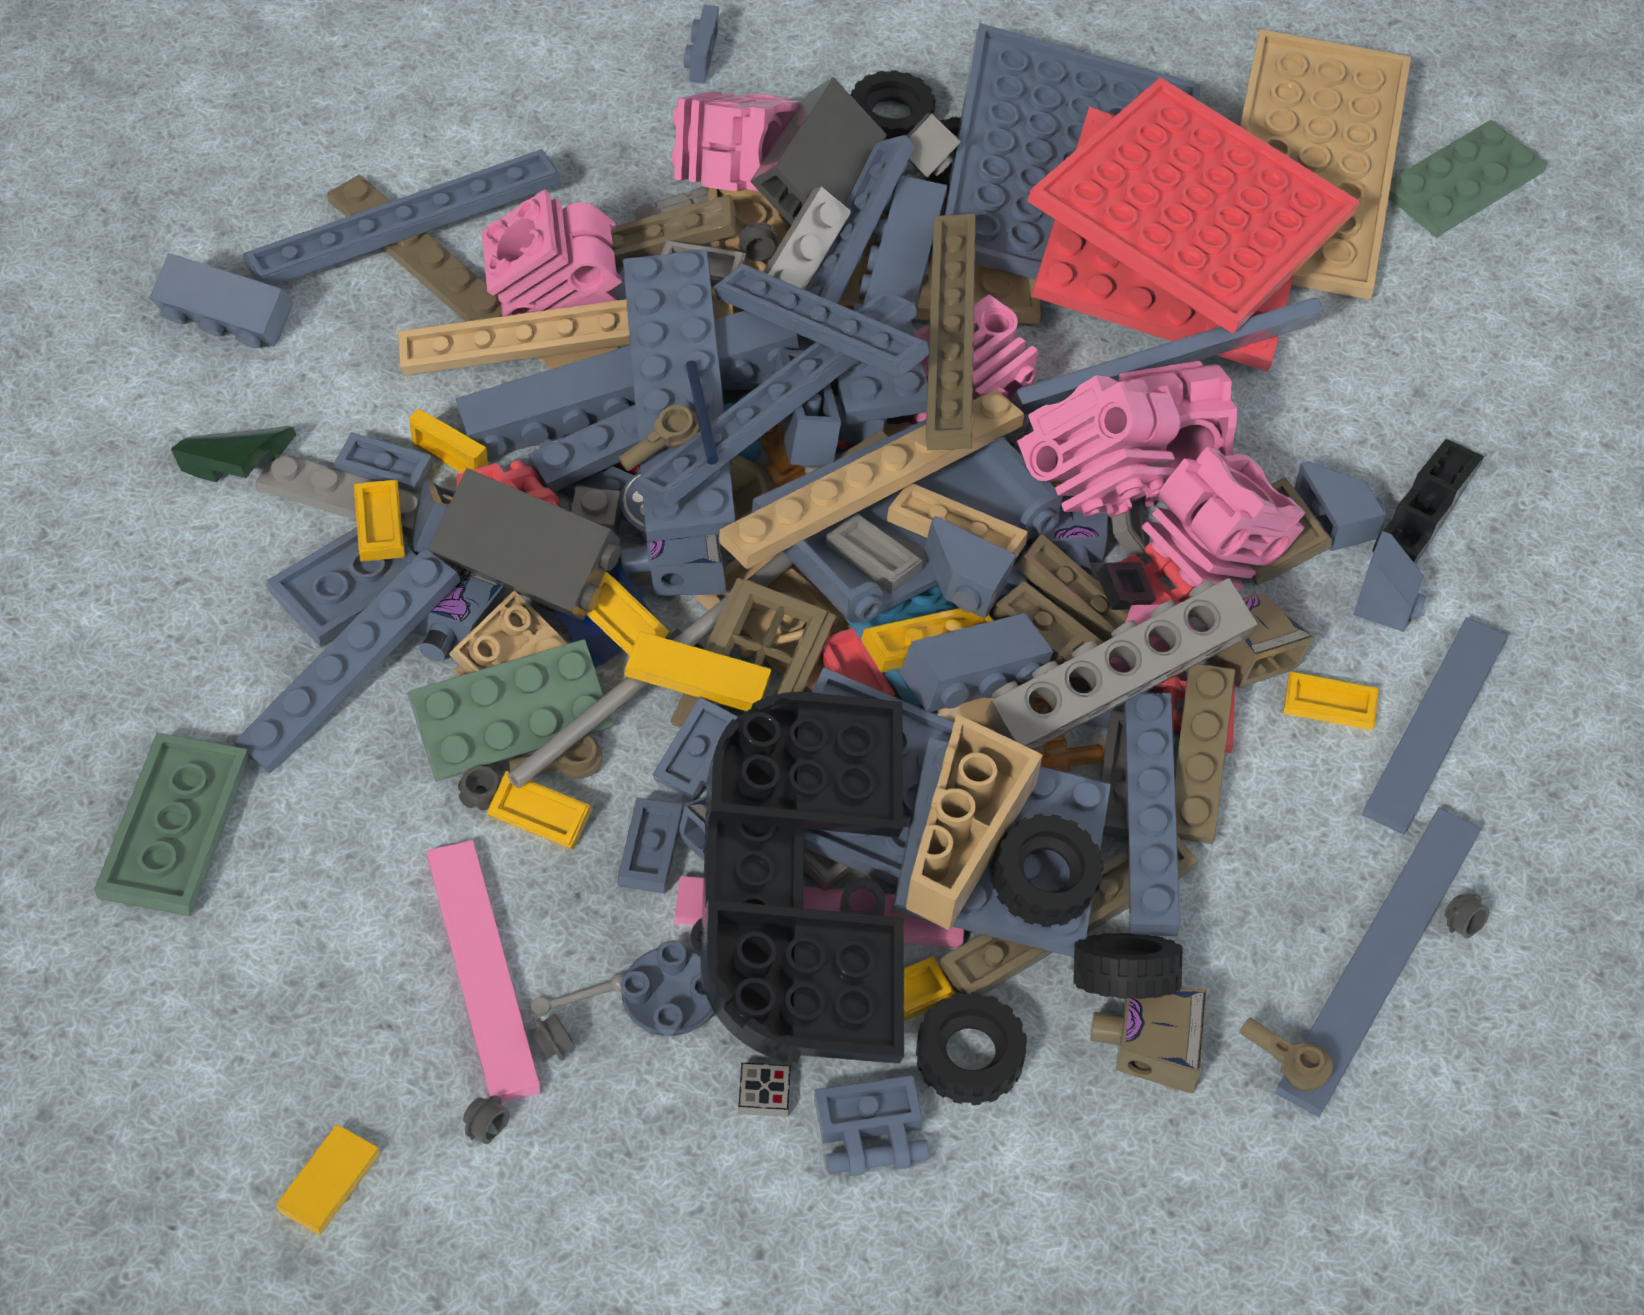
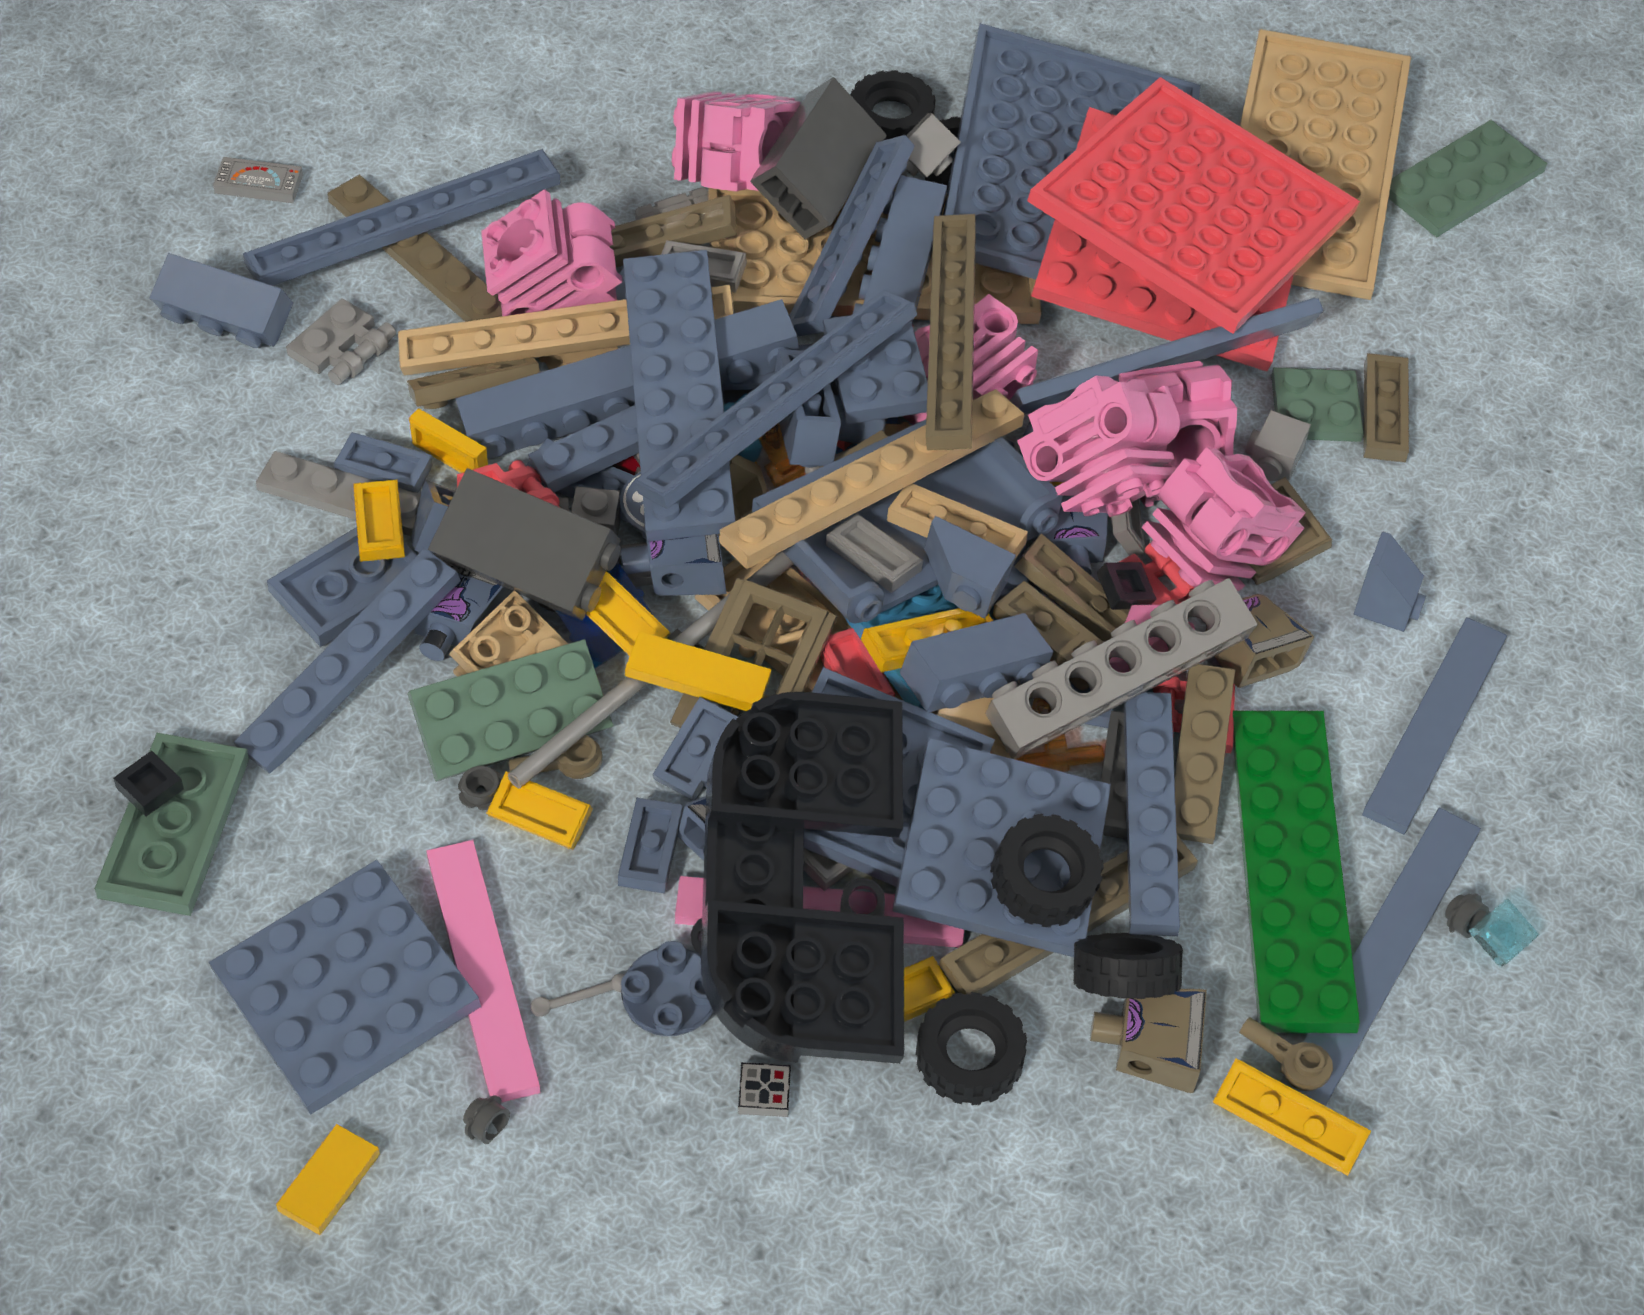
dark green slope [171,426,296,482] -> none
dark grey plate [532,1014,576,1061] -> none
dark tan plate [618,405,700,471] -> none
sand blue plate [684,4,719,84] -> none
dark blue axle [686,360,718,465] -> none
sand blue tile [714,264,930,378] -> none
dark grey plate [738,222,779,261] -> none
light grey plate [763,186,851,290] -> none
sand blue plate [814,1075,929,1176] -> none
tan wedge [906,713,1043,930] -> none
yellow tile [1283,671,1379,730] -> none
sand blue slope [1294,461,1386,551] -> none
black slope [1372,439,1484,564] -> none
none -> black plate [113,750,184,817]
none -> sand blue plate [209,859,481,1114]
none -> light grey tile [213,157,303,203]
none -> light grey plate [286,298,396,385]
none -> dark tan plate [407,357,540,409]
none -> yellow tile [1213,1058,1371,1176]
none -> green plate [1233,711,1360,1033]
none -> light grey brick [1245,410,1311,481]
none -> sand green plate [1271,367,1363,442]
none -> dark tan plate [1363,353,1409,463]
none -> clear light blue plate [1469,898,1540,968]

